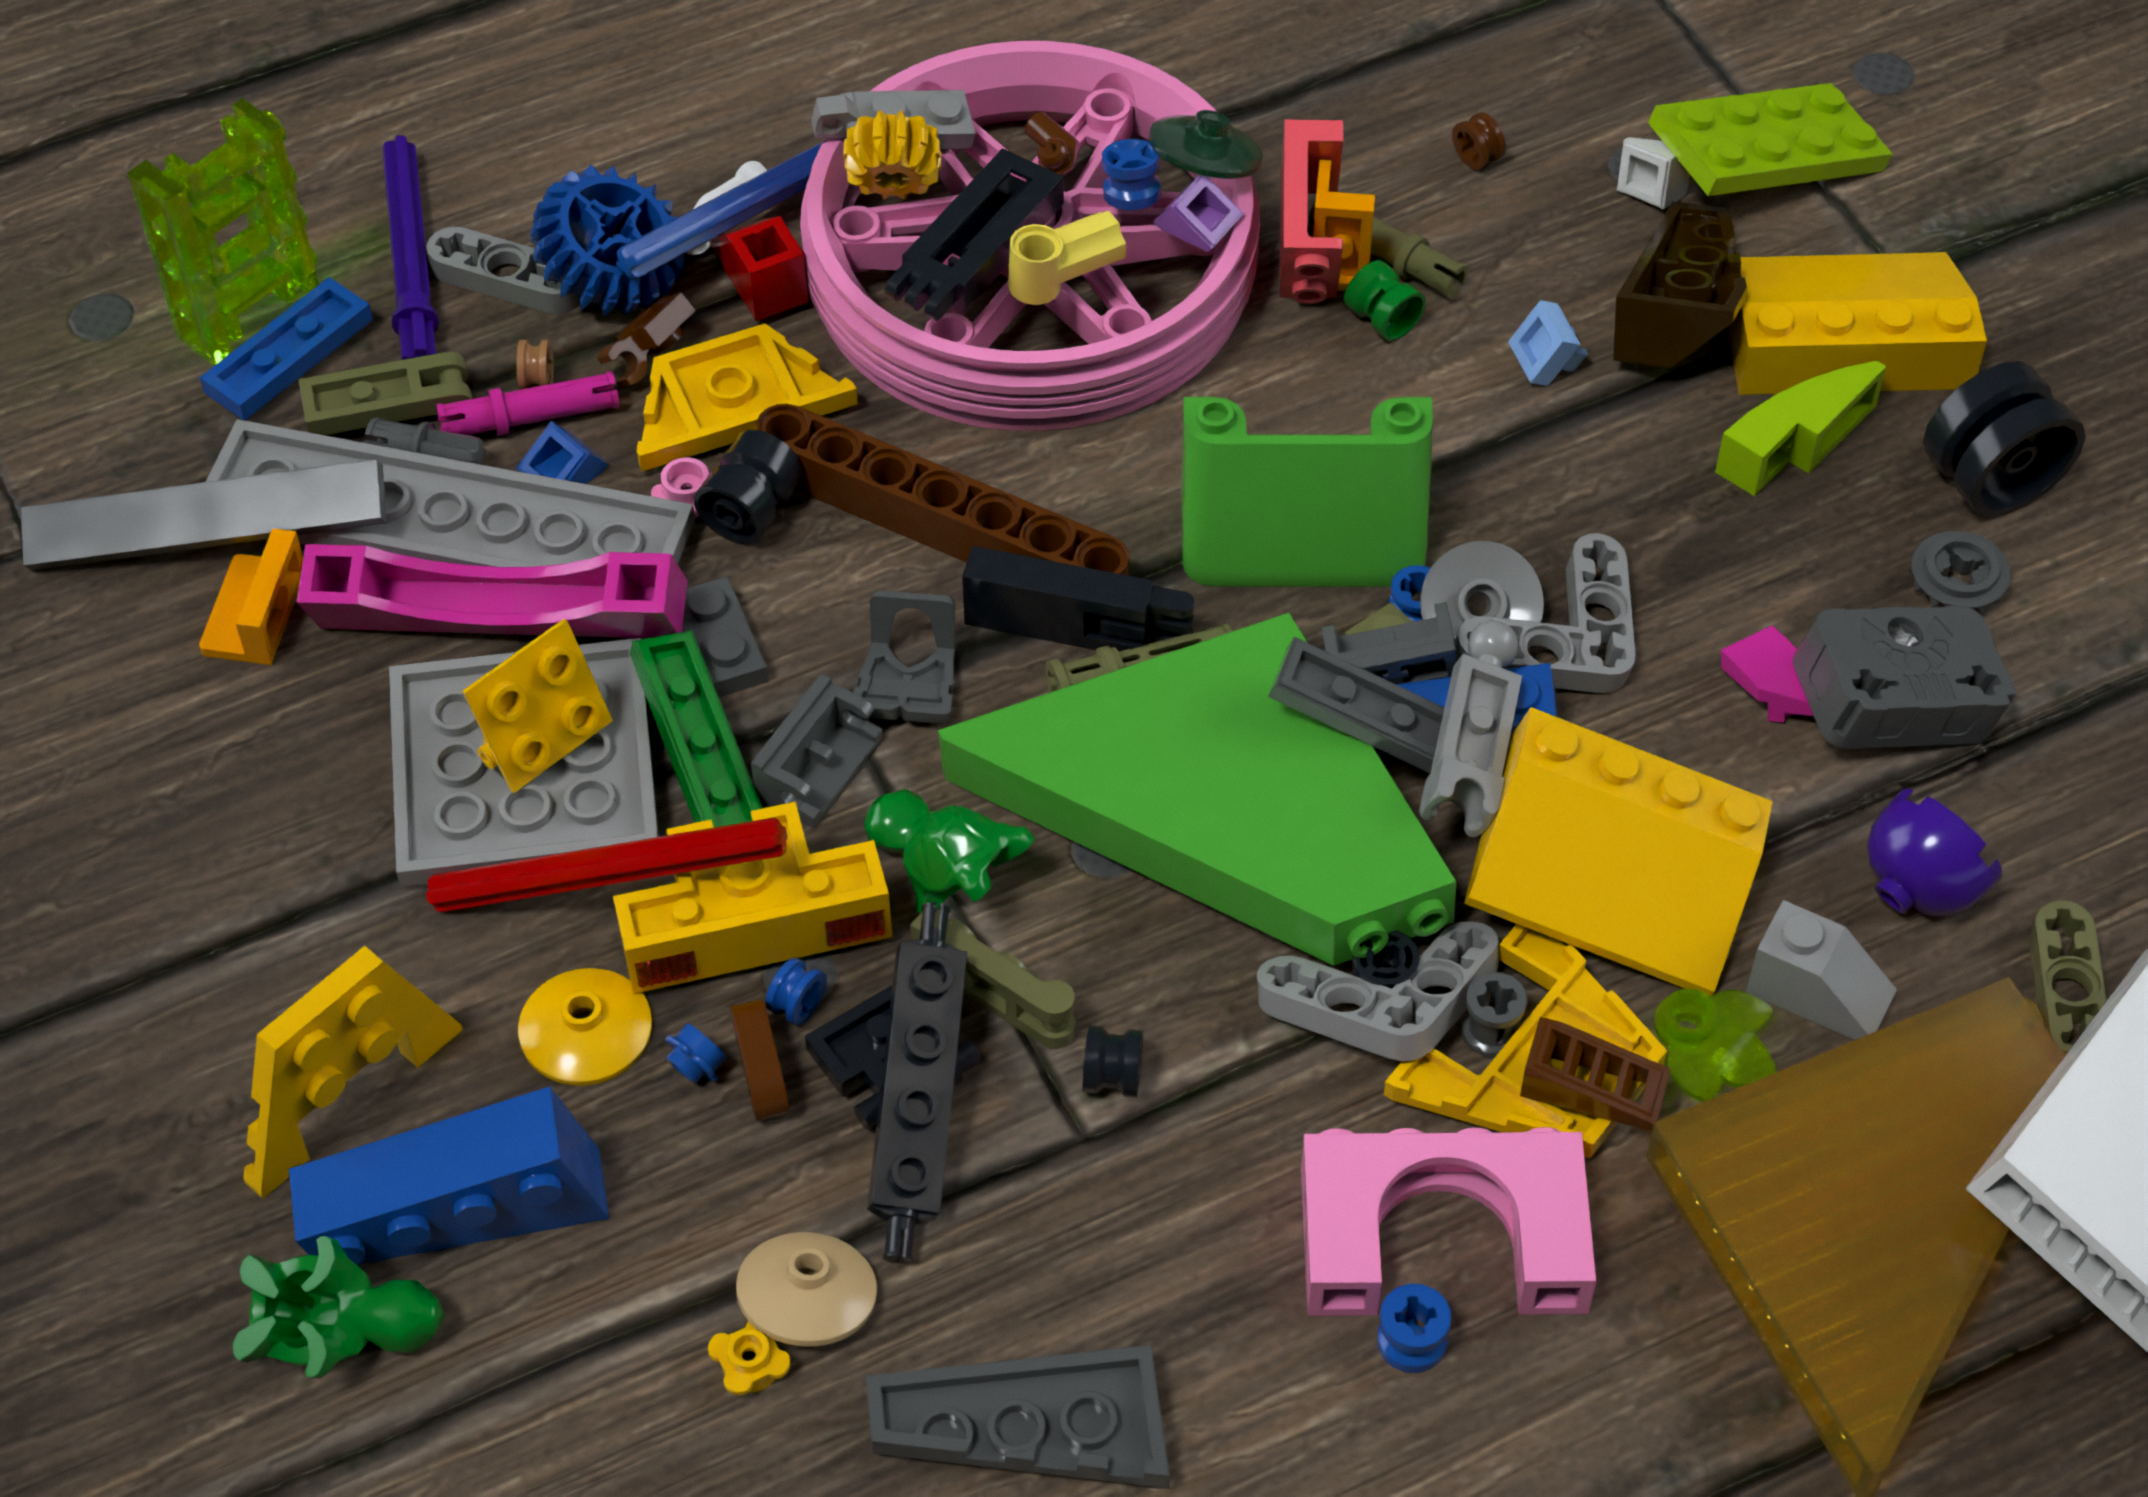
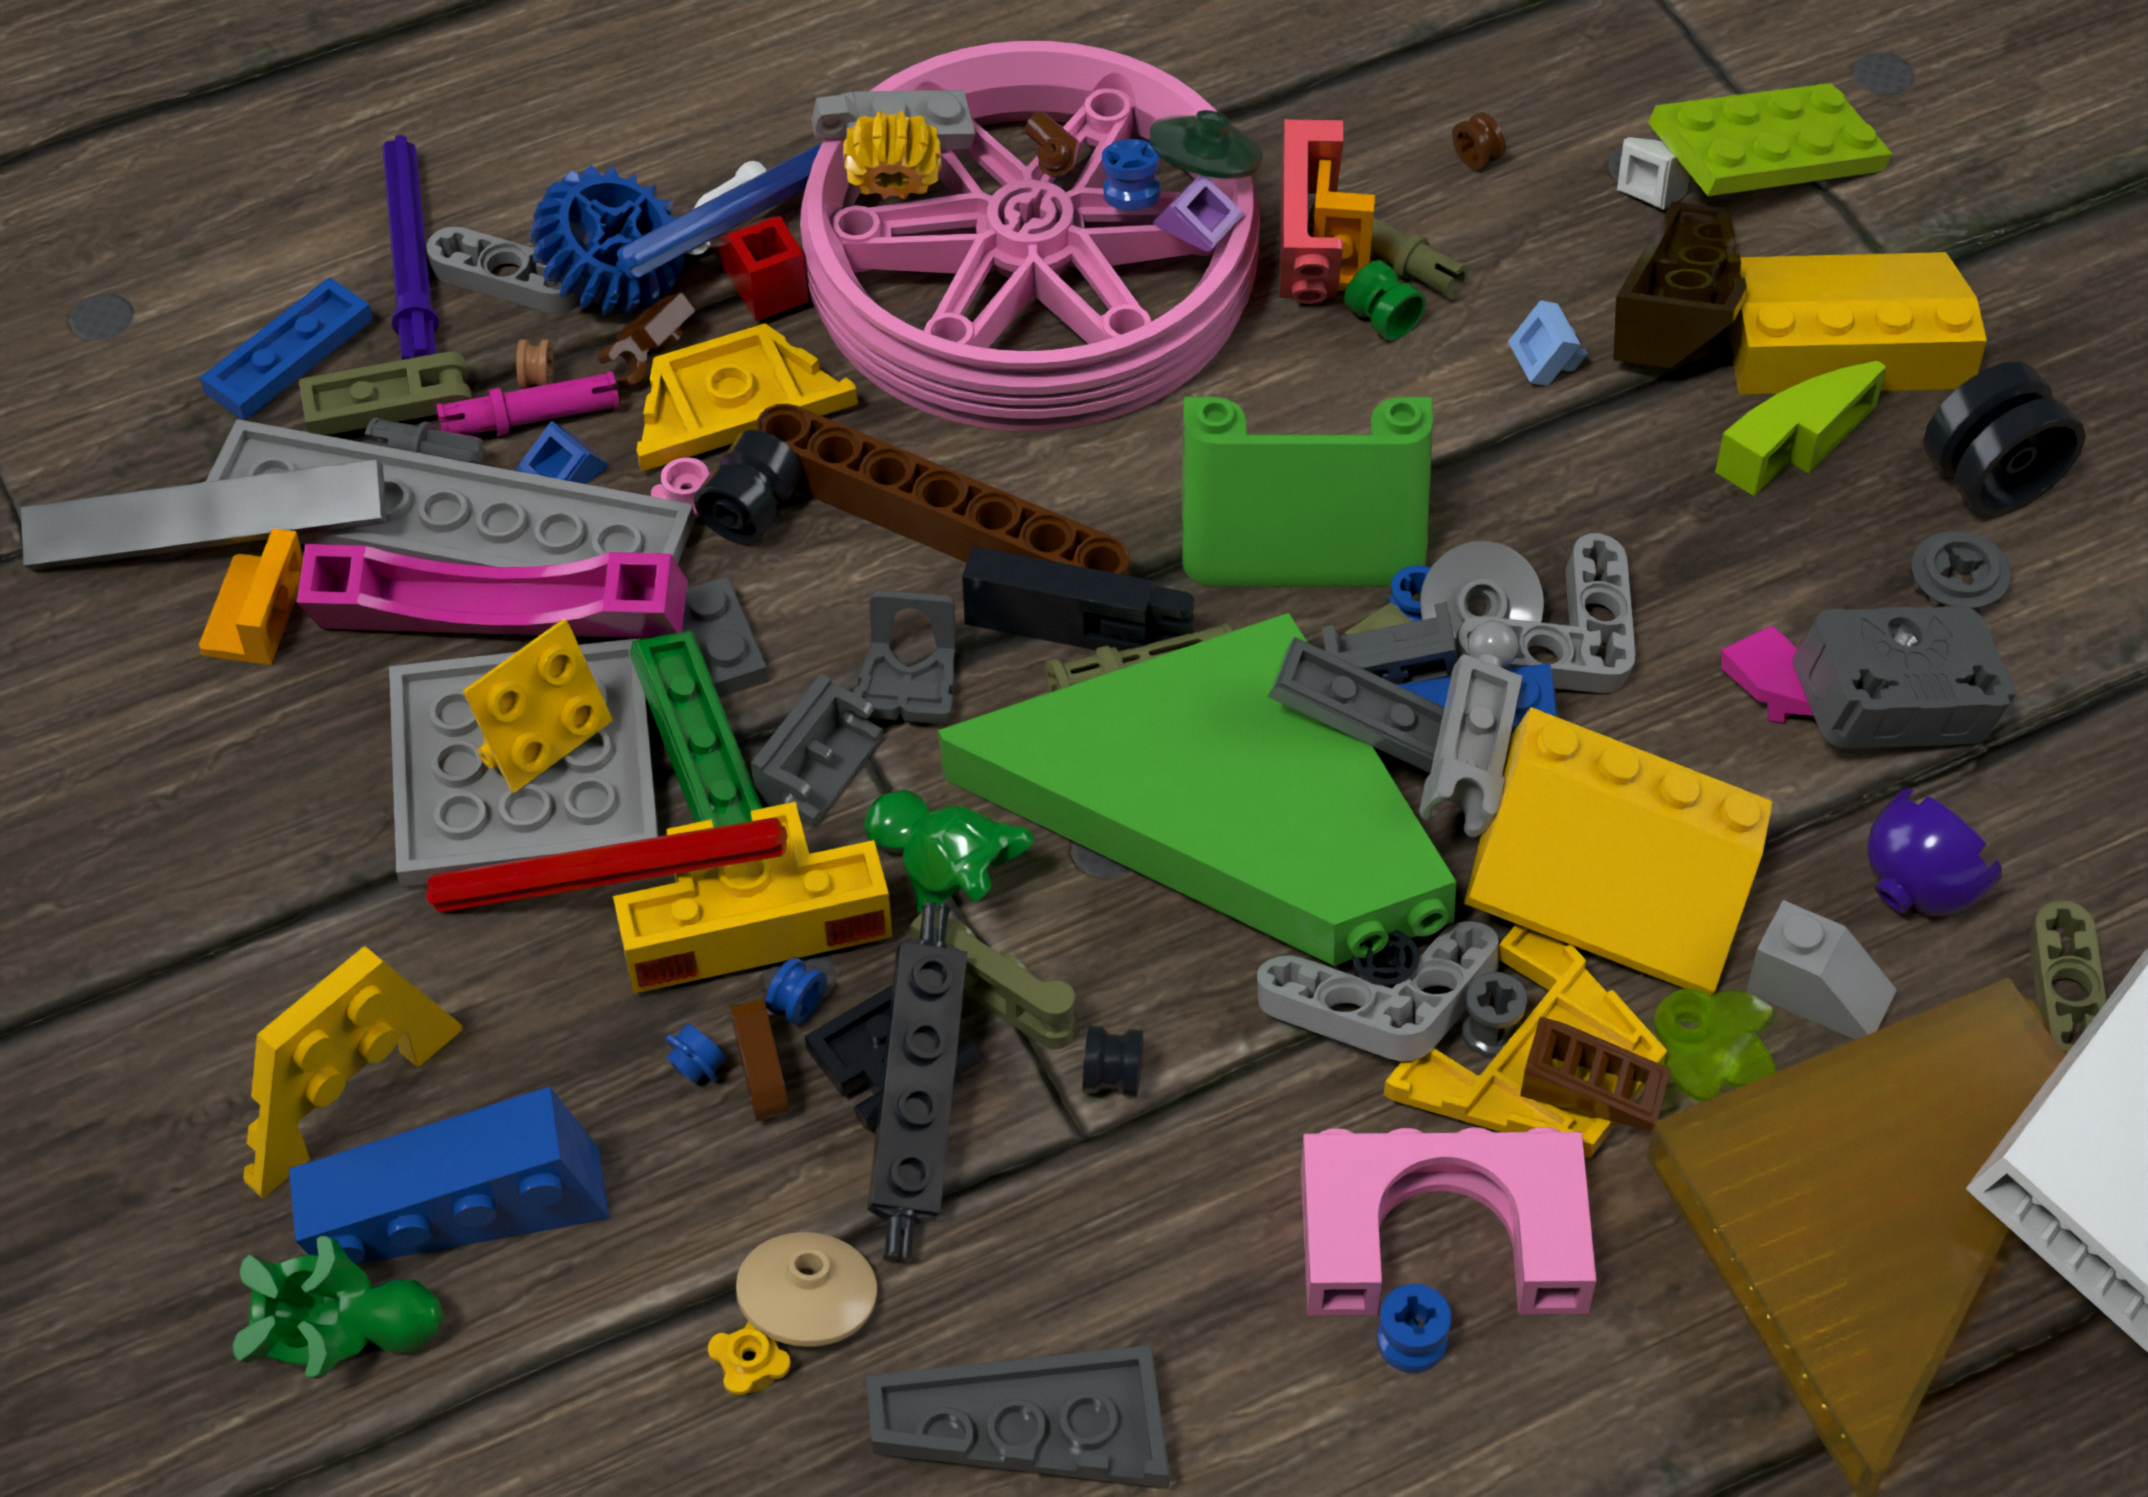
clear neon green fence [127,98,319,366] -> none
yellow dish [518,968,652,1086] -> none
black hinge [884,148,1064,321] -> none
light yellow piece [1008,210,1126,305] -> none

